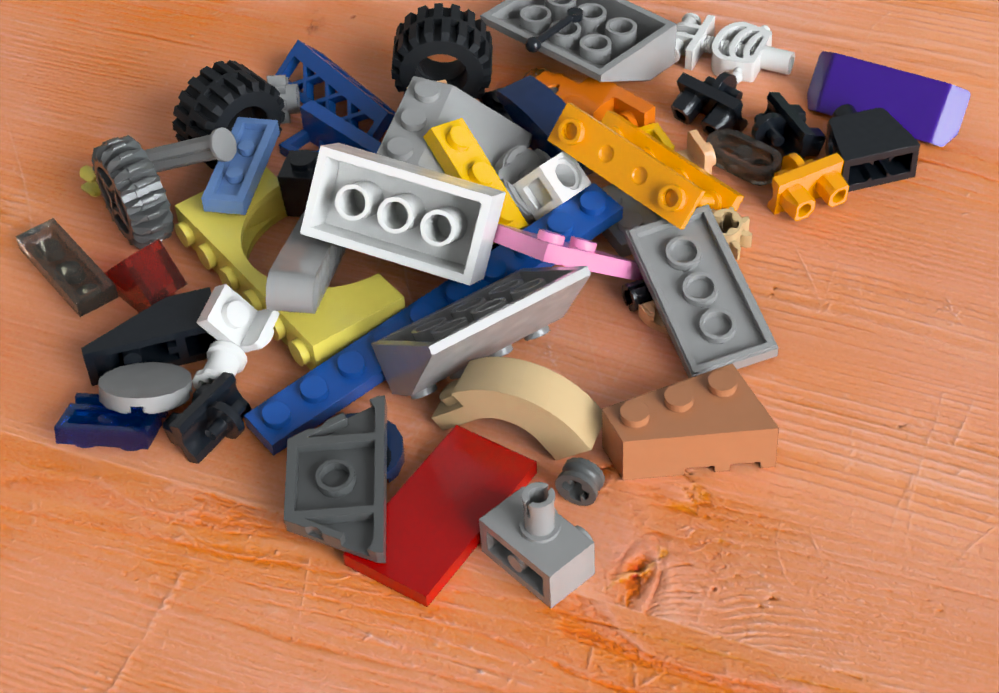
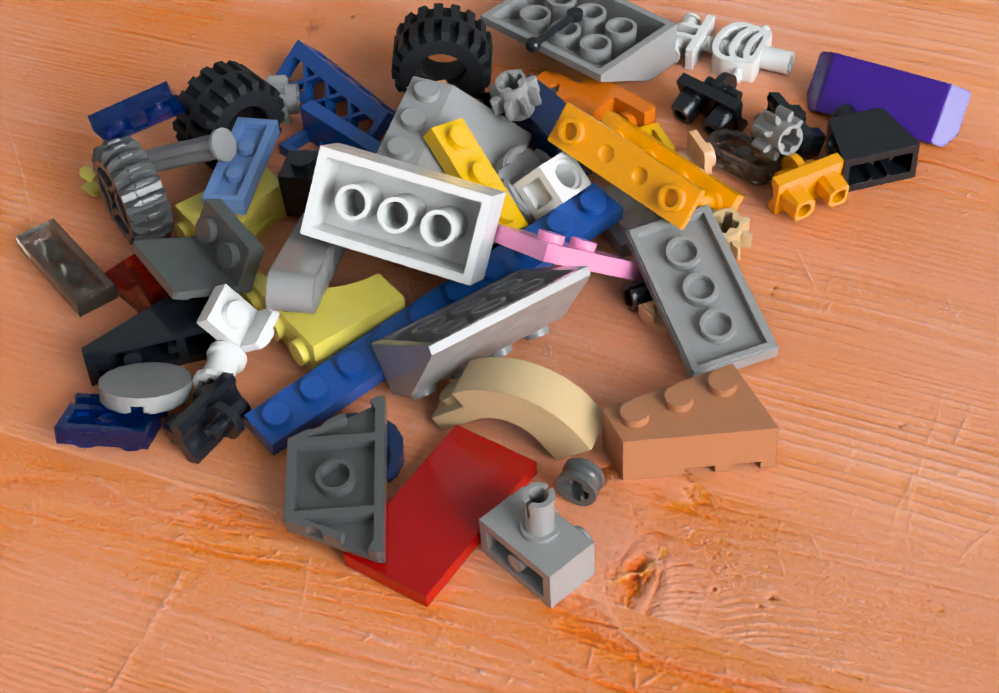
none -> clear blue plate [88,81,186,141]
none -> dark grey bracket [132,199,265,300]
none -> light grey gear [488,69,542,122]
none -> light grey gear [751,105,803,161]

